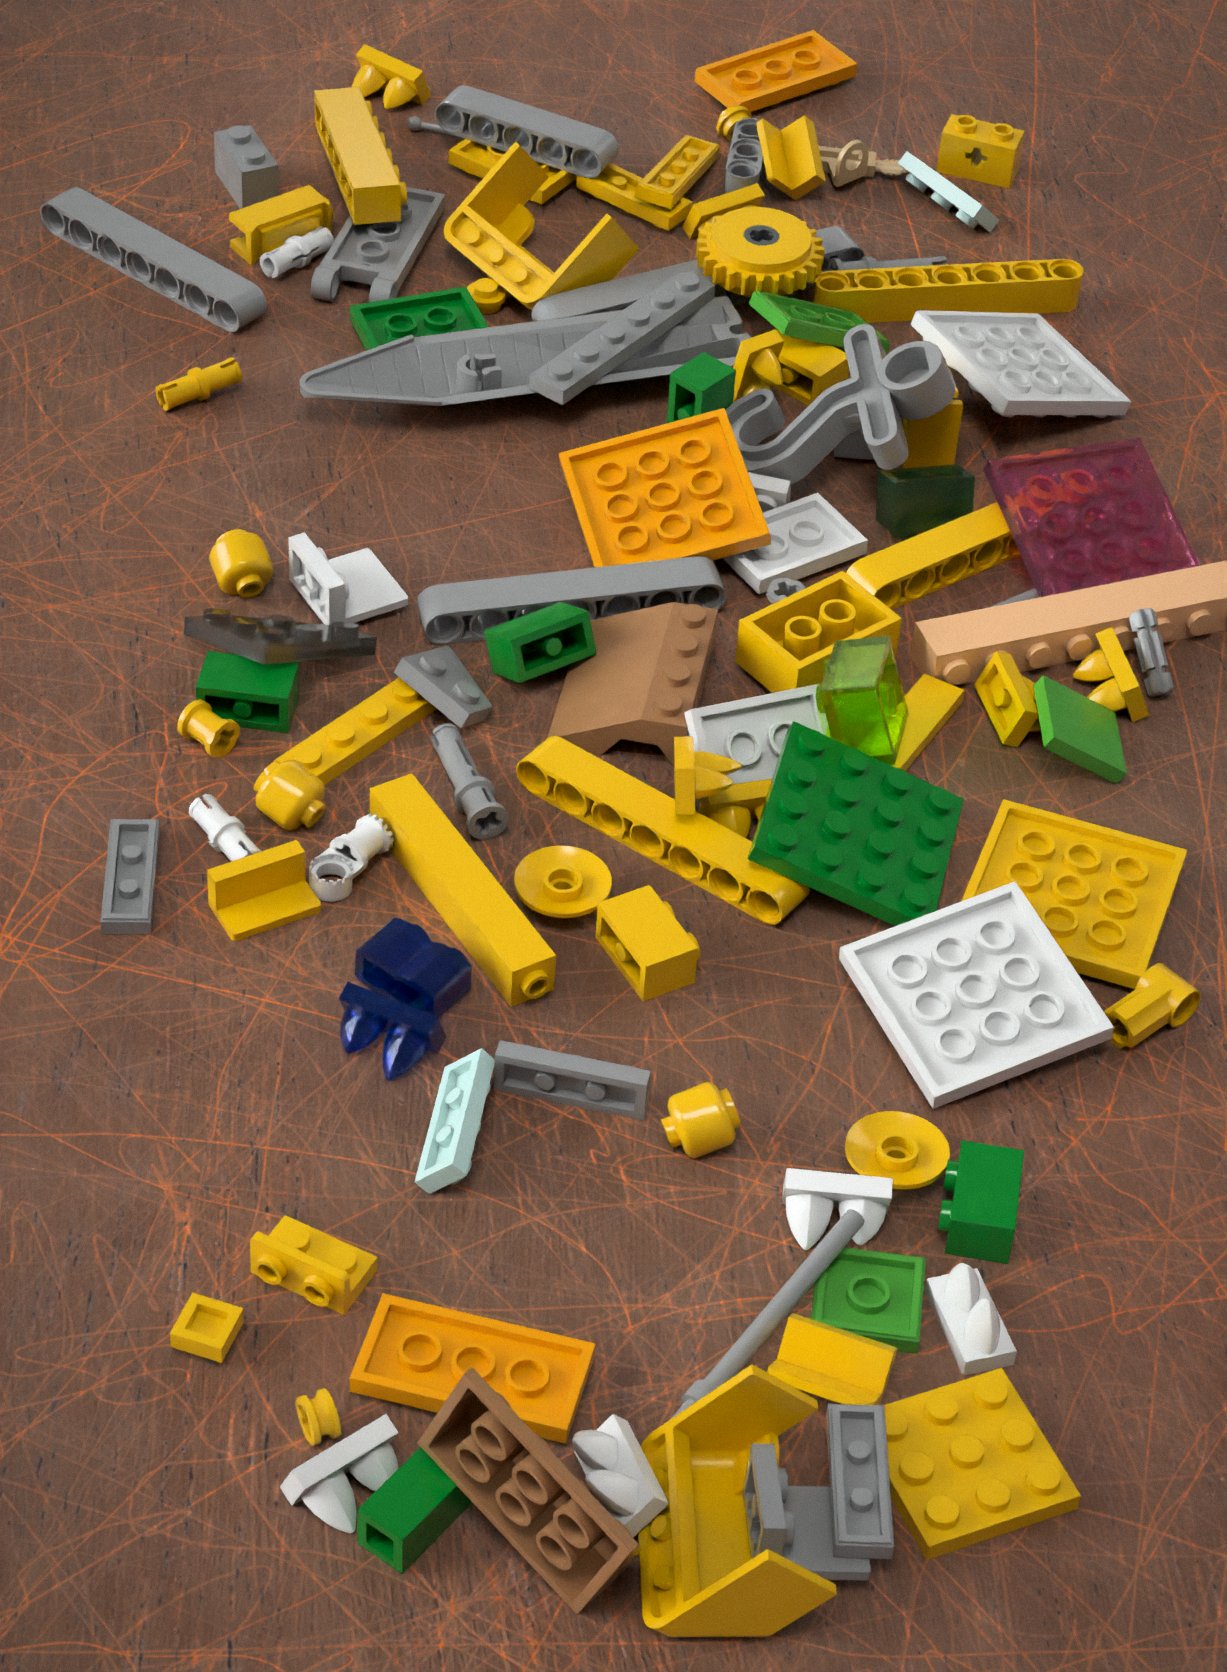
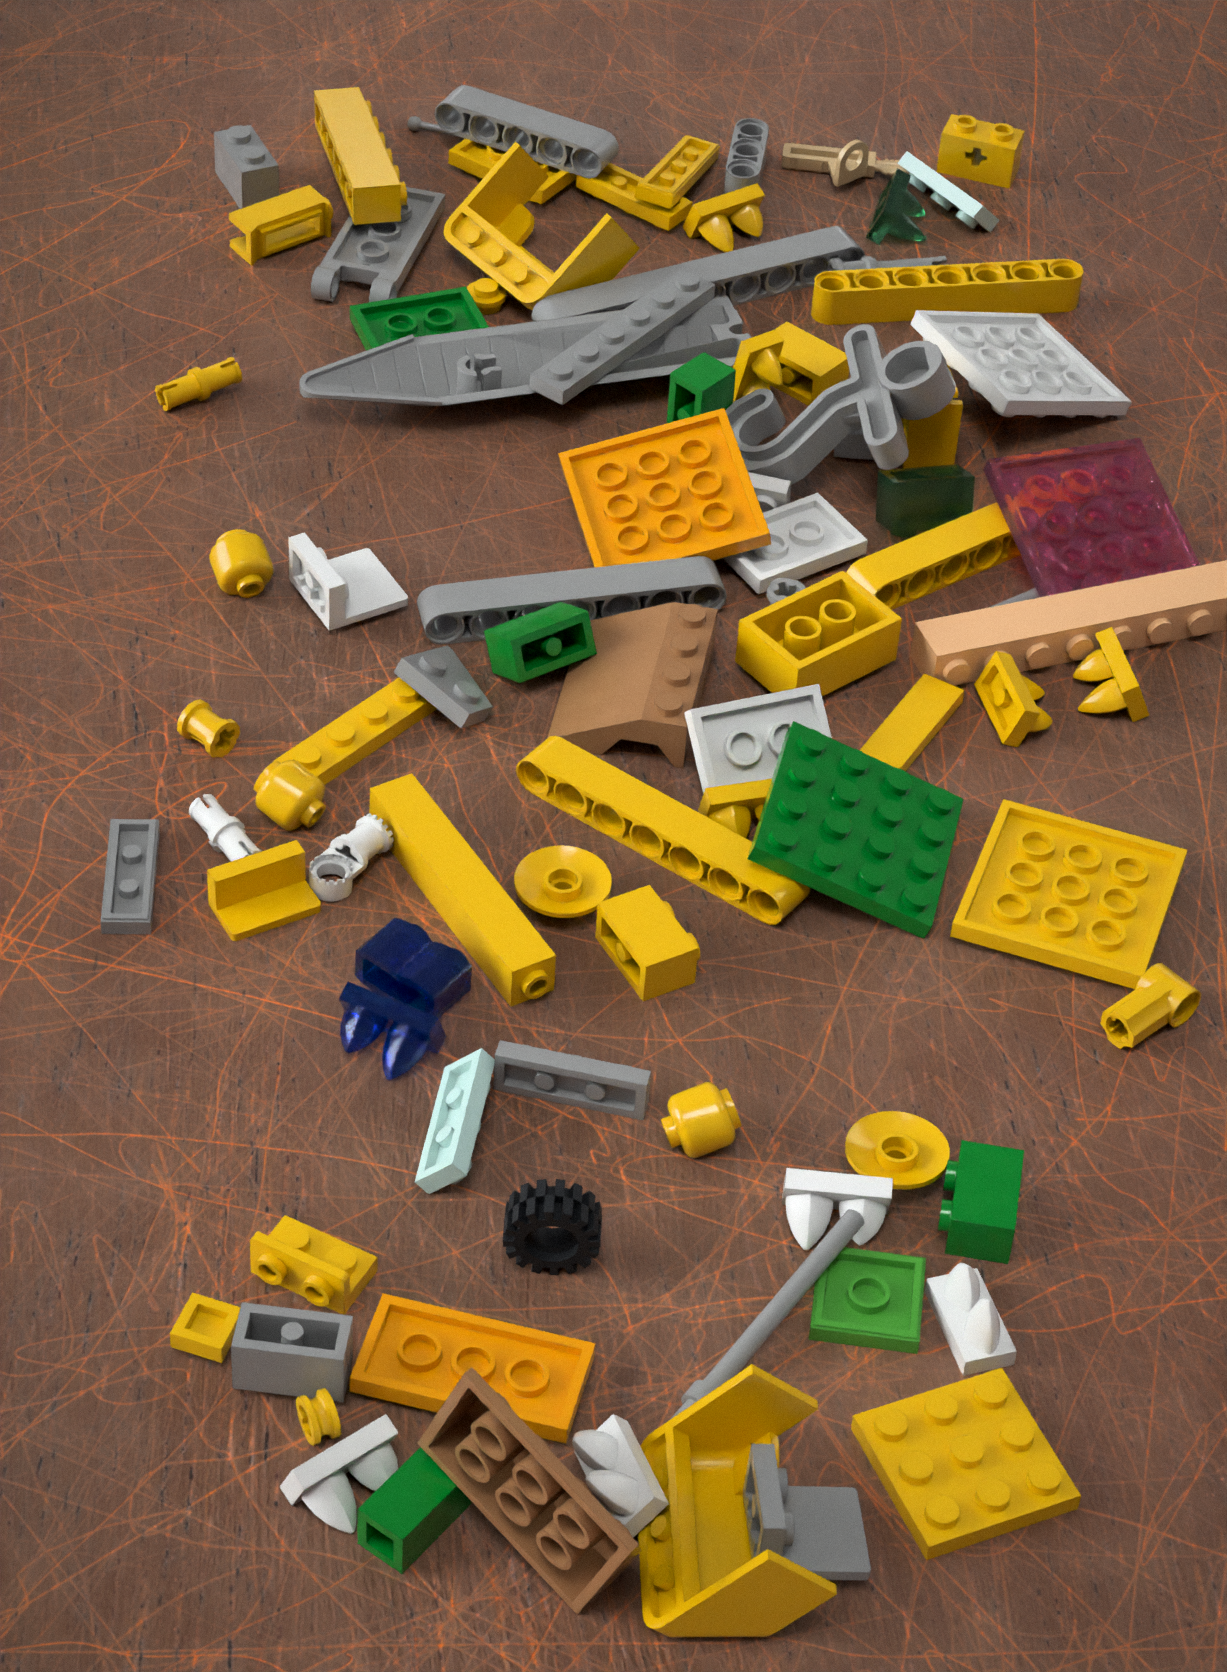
light grey beam [40,187,268,332] -> none
clear smoke plate [184,608,377,665] -> none
green brick [196,651,299,734] -> none
white pin [260,226,334,278] -> none
yellow tile [351,44,431,109] -> none
light grey pin [430,723,509,840] -> none
yellow tile [674,736,741,815] -> none
light orange plate [694,30,858,113] -> none
yellow gear [696,207,825,297] -> none
yellow plate [716,106,752,141] -> none
bright green tile [749,290,891,355] -> none
yellow panel [756,115,826,200] -> none
yellow panel [767,1313,898,1405] -> none
clear neon green brick [816,635,909,765] -> none
light grey tile [826,1403,894,1559] -> none
white plate [839,881,1114,1109] -> none
bright green tile [1033,675,1127,784] -> none
light grey axle [1129,608,1174,697] -> none
none -> light grey brick [231,1302,353,1402]
none -> black tyre [503,1179,602,1275]
none -> clear green tile [866,168,926,245]

